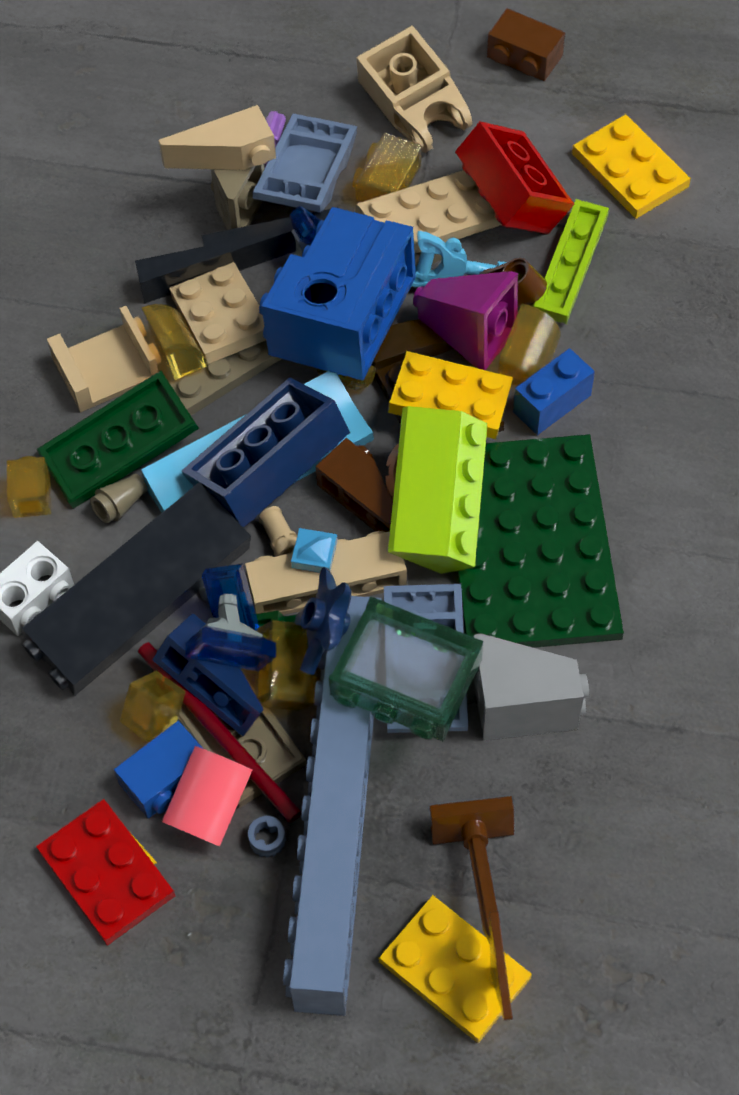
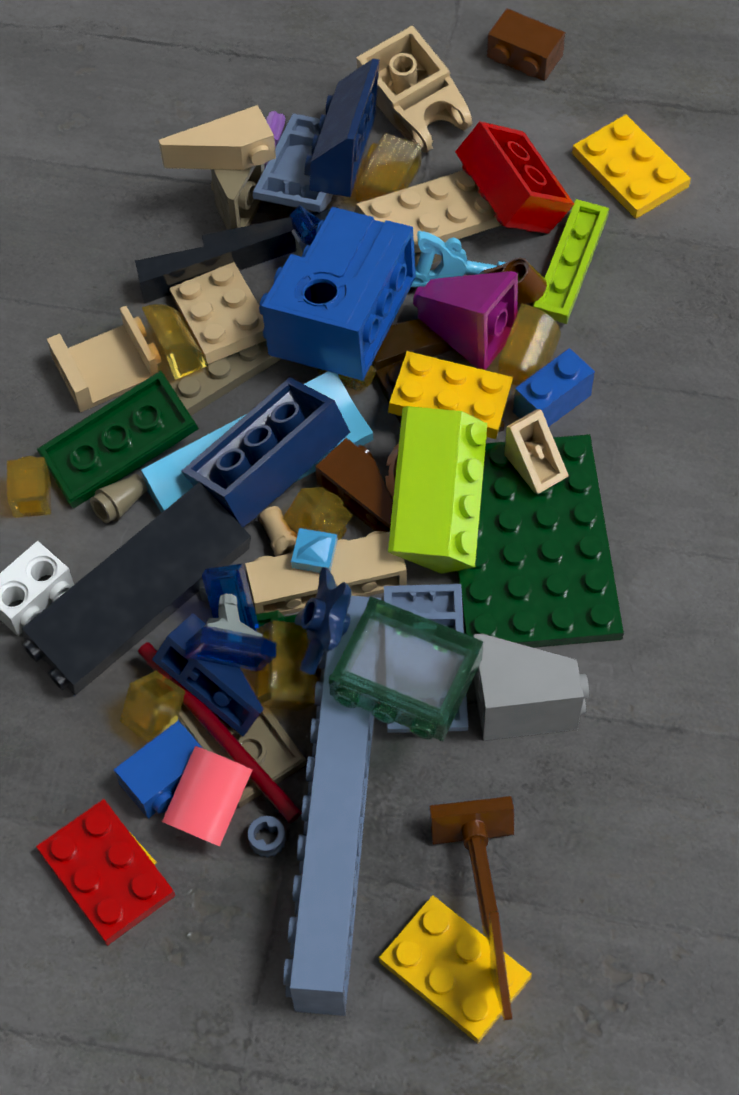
none -> clear yellow brick [283,487,353,540]
none -> dark blue slope [304,59,380,197]
none -> tan slope [504,409,569,494]

